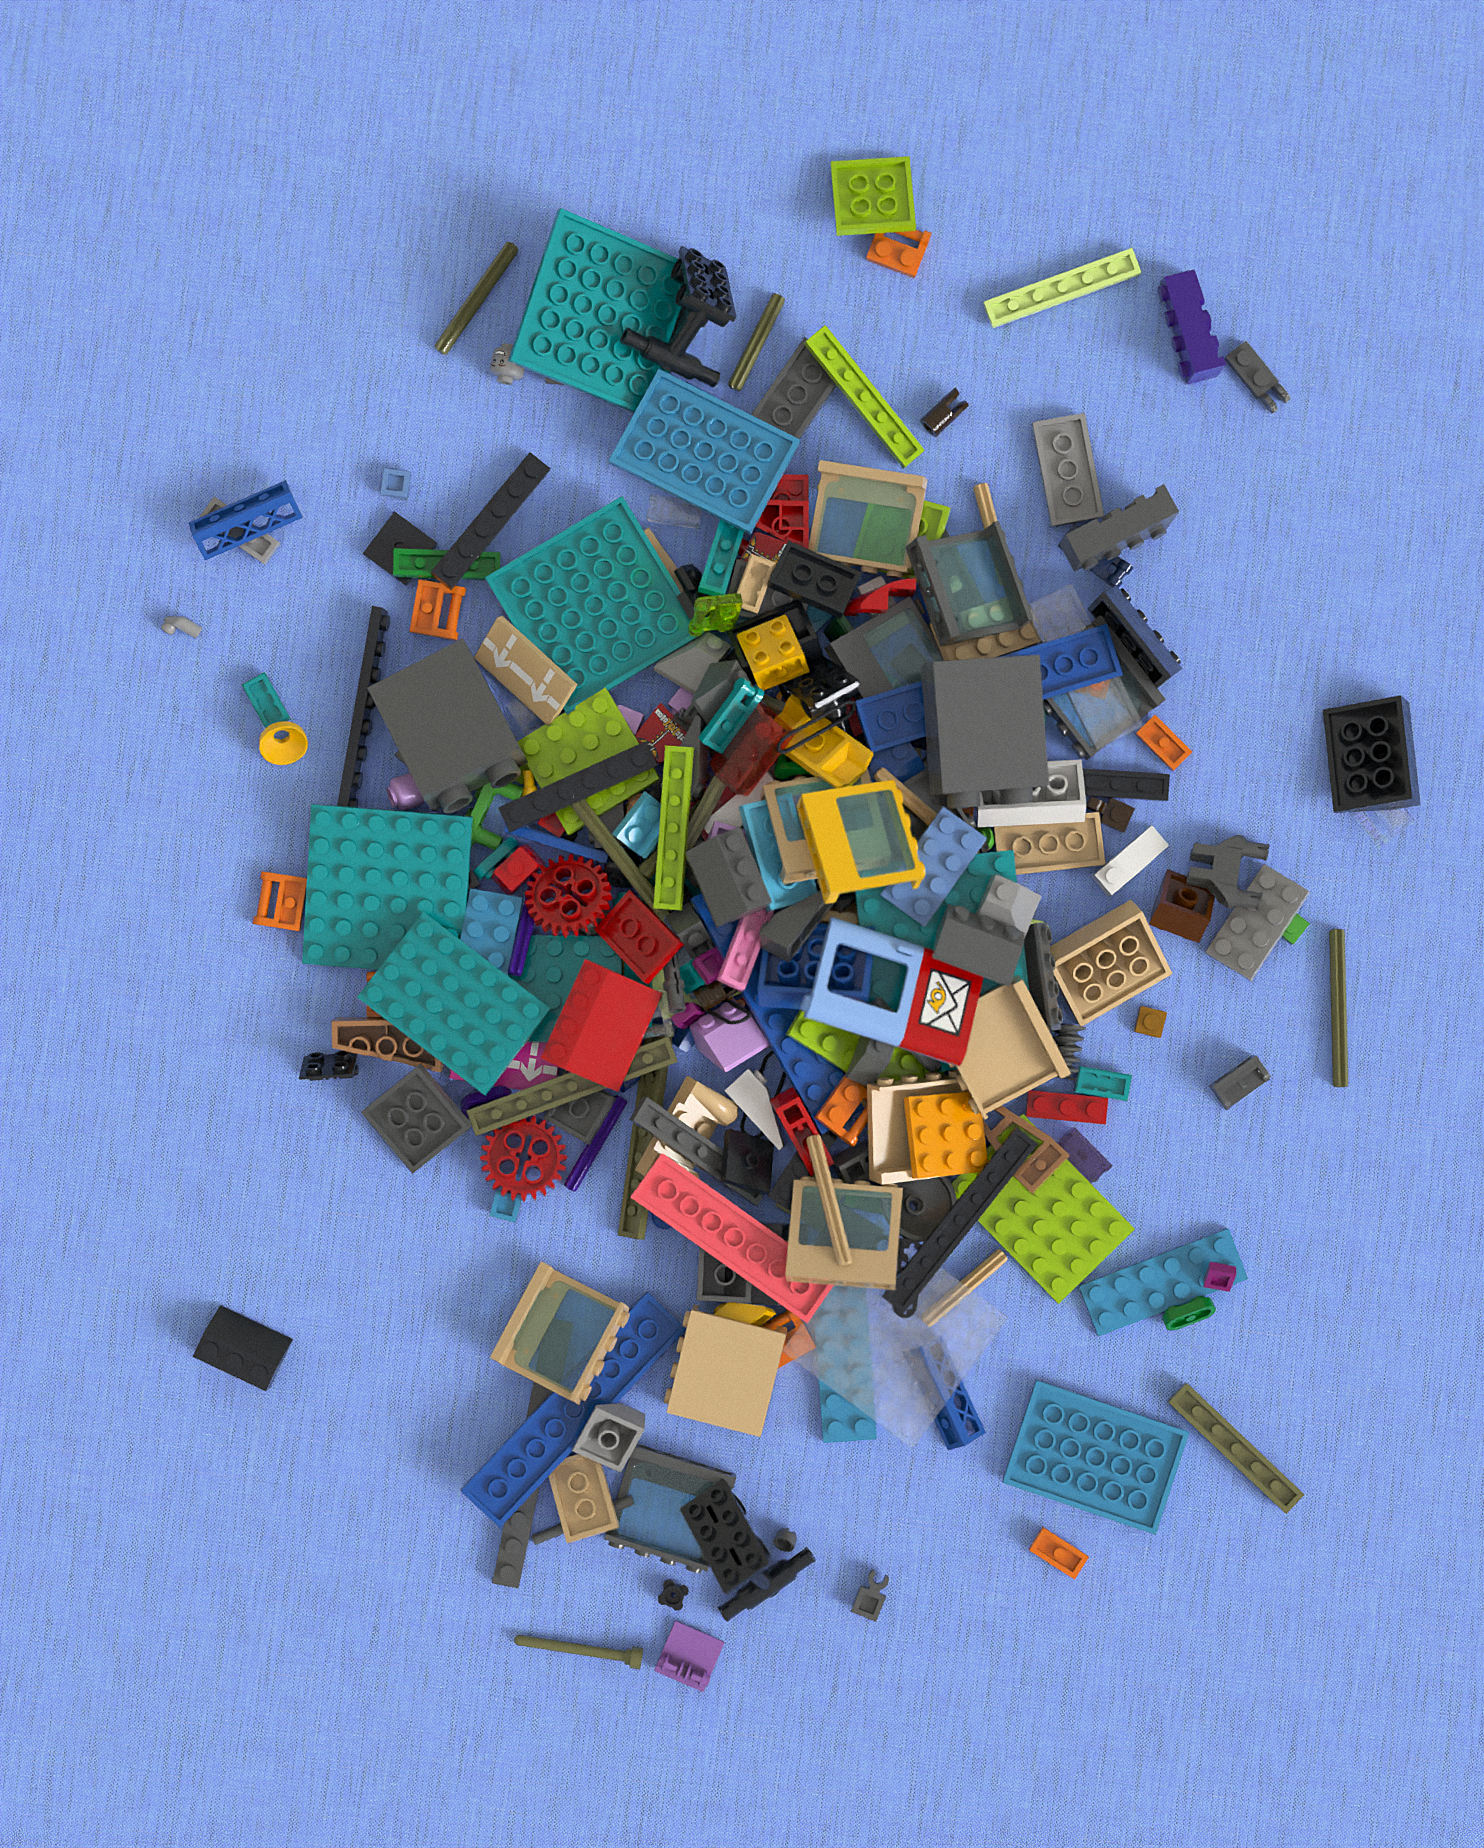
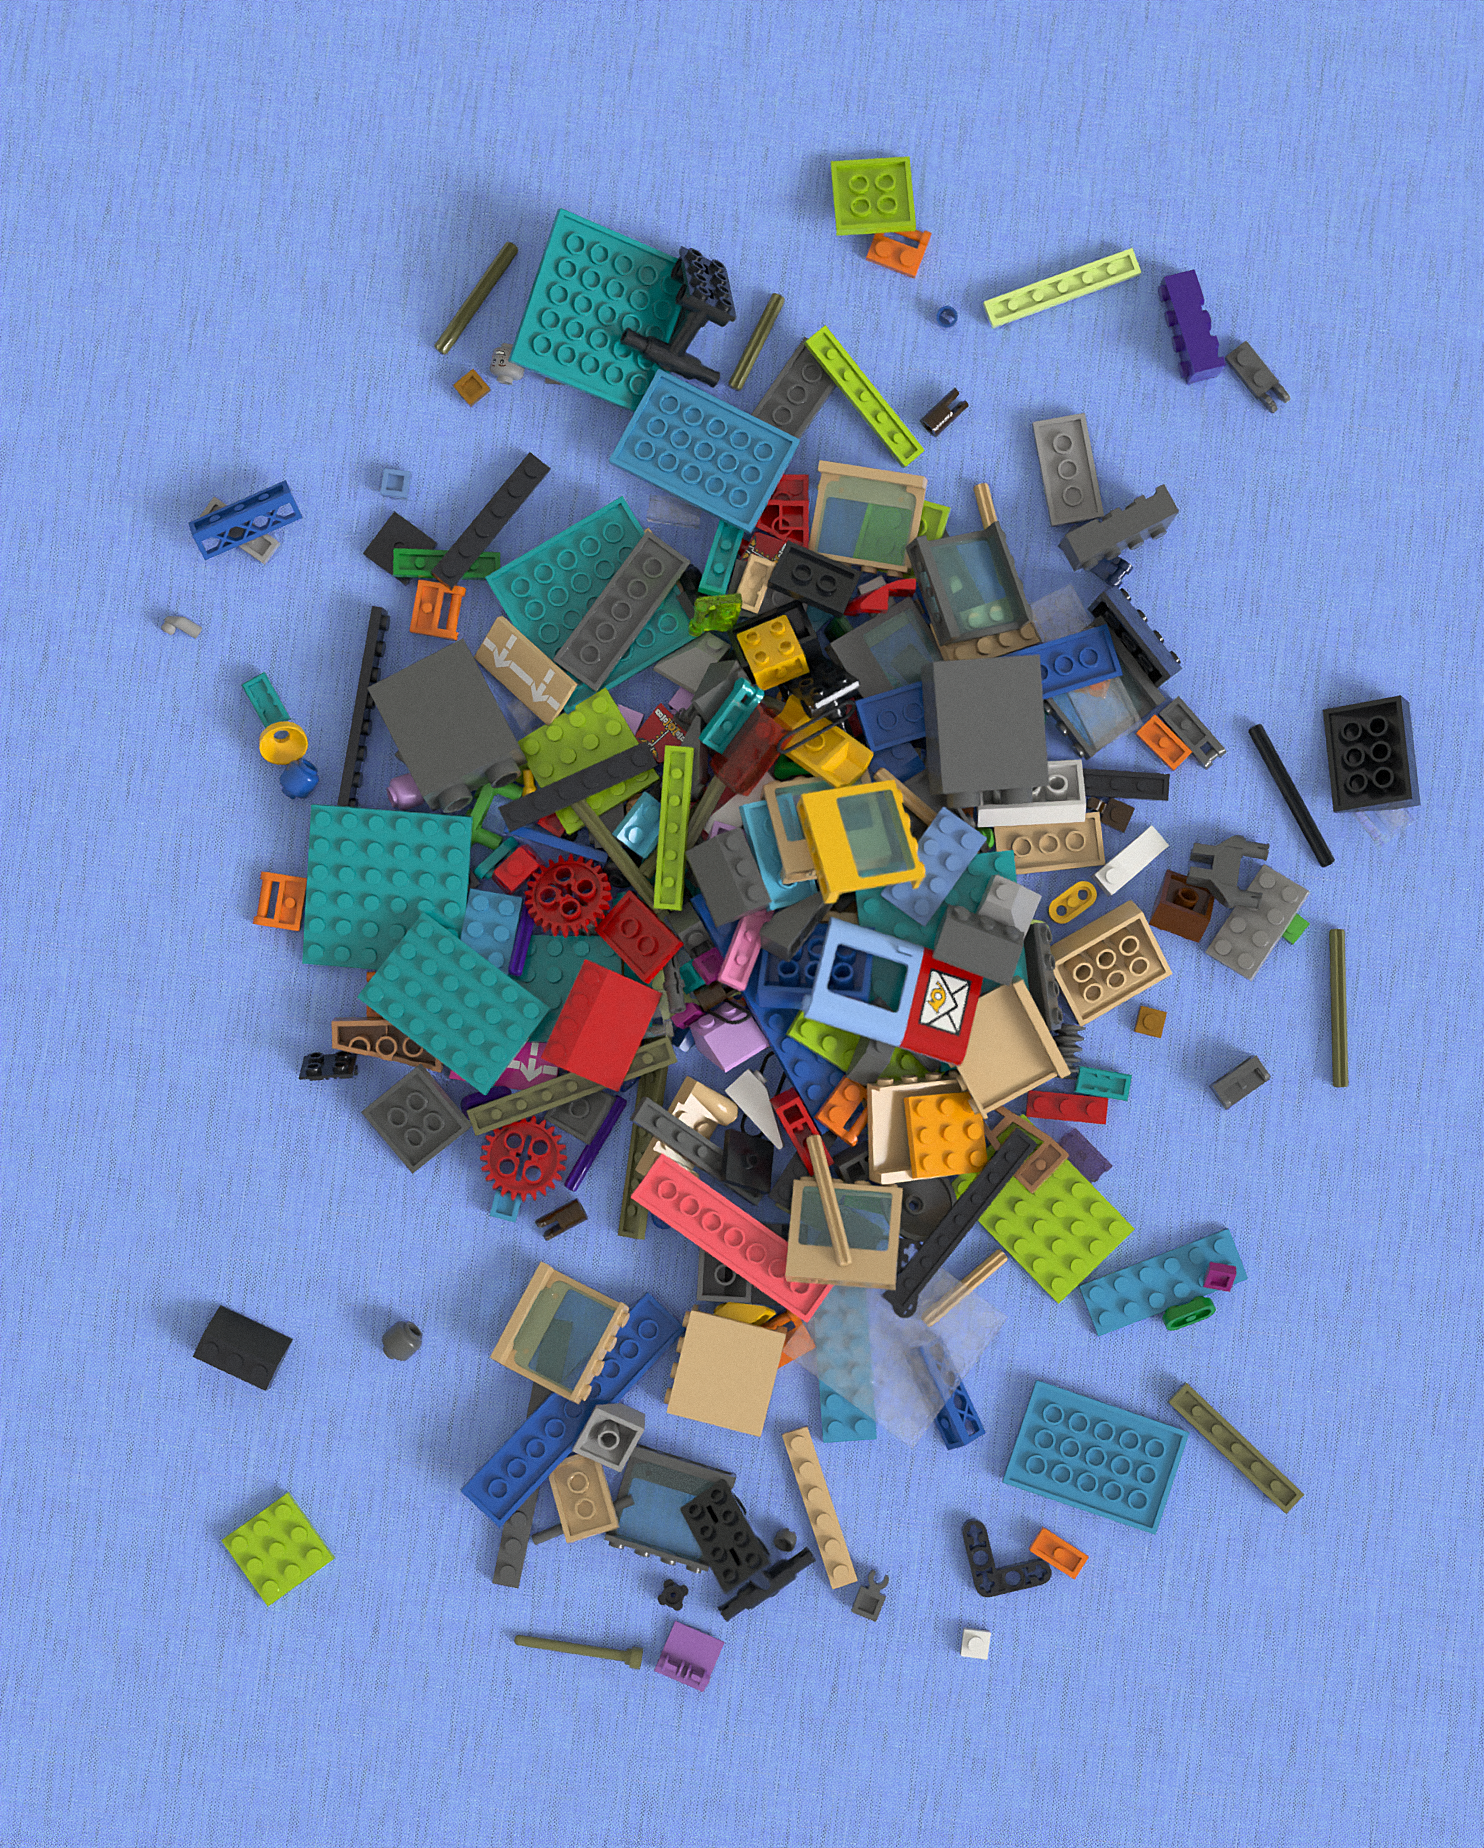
none -> lime plate [221,1492,335,1606]
none -> blue head [279,759,319,799]
none -> dark grey head [382,1321,422,1361]
none -> pearl gold plate [453,369,491,407]
none -> dark brown hinge [535,1198,588,1241]
none -> dark grey plate [553,530,691,693]
none -> tan plate [782,1426,858,1590]
none -> blue hinge [936,306,958,328]
none -> white plate [960,1627,991,1660]
none -> black beam [962,1519,1052,1597]
none -> yellow plate [1048,881,1097,924]
none -> dark grey plate [1157,696,1227,770]
none -> black axle [1248,724,1335,868]

